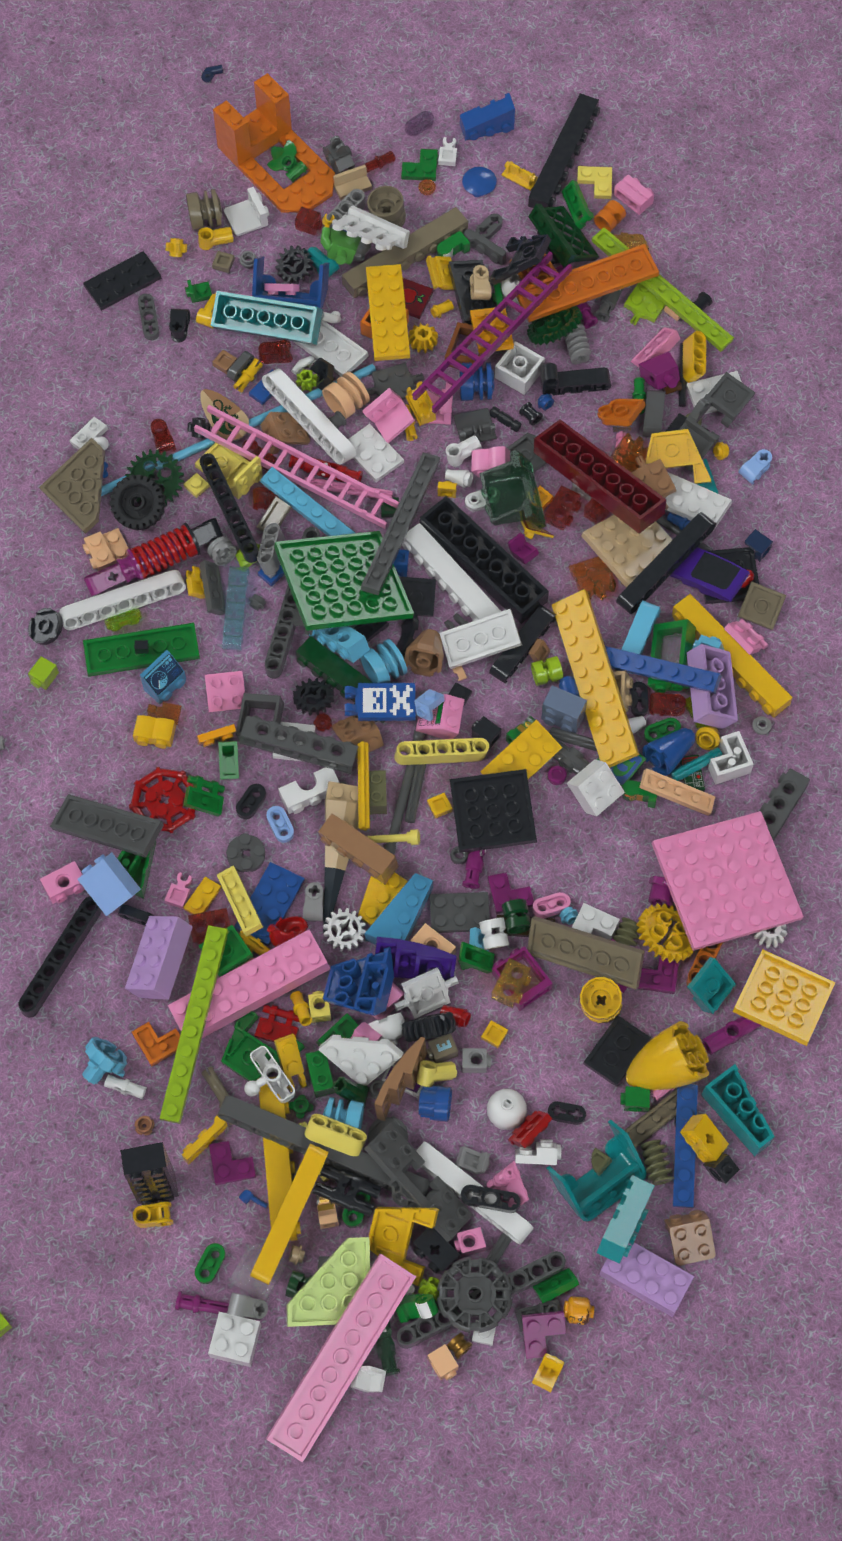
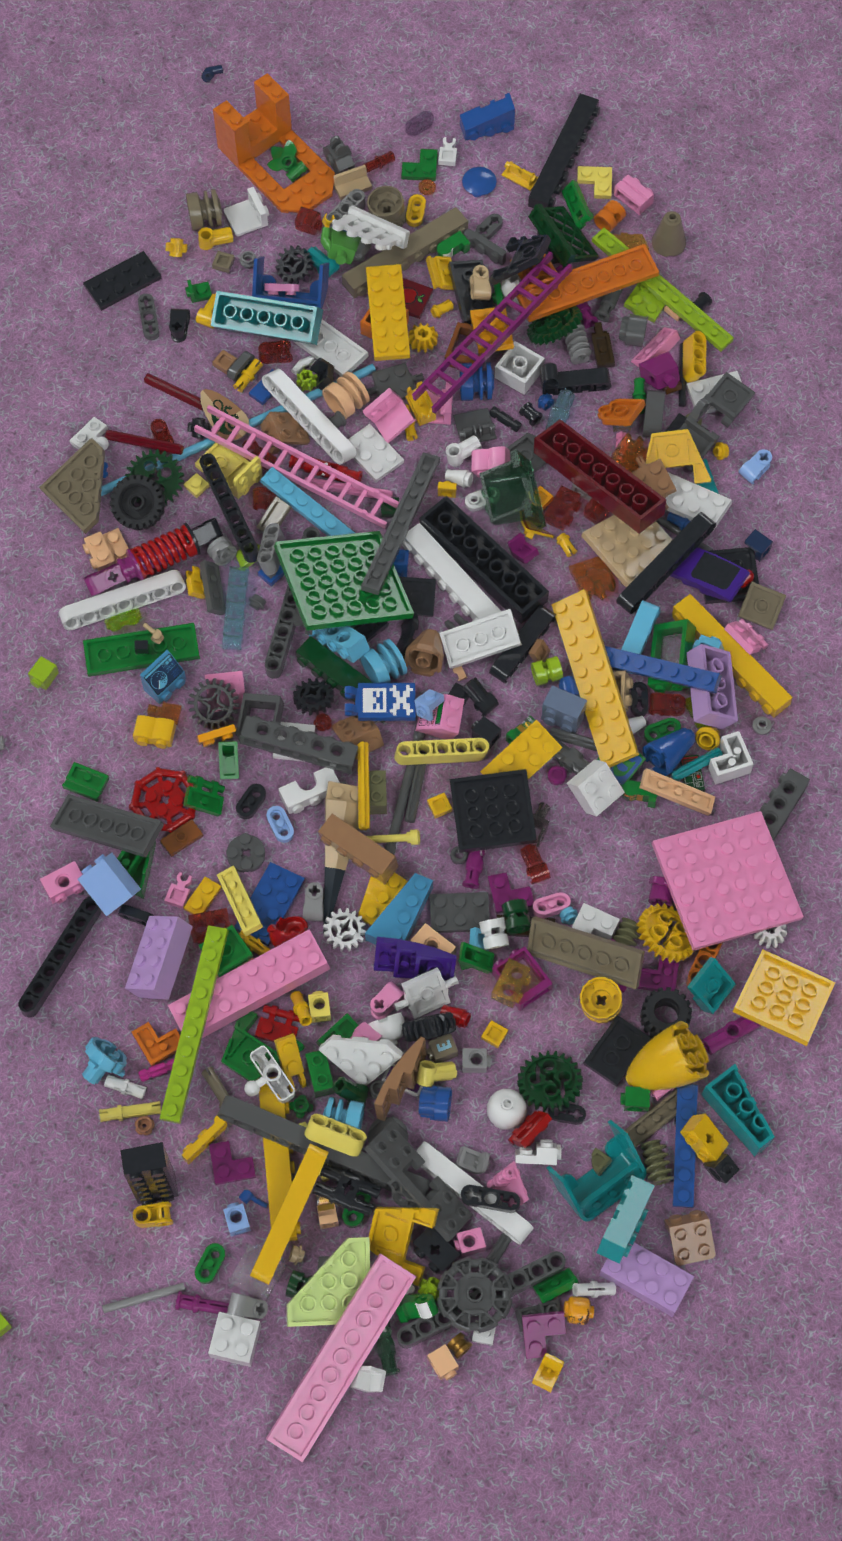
black tile [28,608,63,645] -> none
white arm [322,311,341,324] -> none
blue wedge [323,947,394,1016] -> none
none -> green plate [62,762,110,802]
none -> light yellow pin [99,1101,161,1122]
none -> light grey bar [102,1283,186,1314]
none -> dark red axle [105,430,184,455]
none -> dark pink axle [138,1059,174,1082]
none -> tan hand [143,623,164,644]
none -> dark red axle [144,373,203,411]
none -> dark orange plate [160,820,203,857]
none -> dark grey gear [188,678,240,730]
none -> light blue brick [223,1202,251,1237]
none -> yellow plate [406,194,426,227]
none -> black piece [462,677,499,717]
none -> dark green gear [517,1051,583,1113]
none -> clear red piece [520,844,551,885]
none -> clear smoke bracket [533,802,550,847]
none -> clear light blue piece [545,389,575,430]
none -> yellow pin [556,533,577,557]
none -> white pin [572,1281,616,1298]
none -> dark brown hinge [591,322,615,368]
none -> dark grey piece [619,314,648,347]
none -> black tyre [640,987,692,1038]
none -> dark tan cone [652,211,686,257]

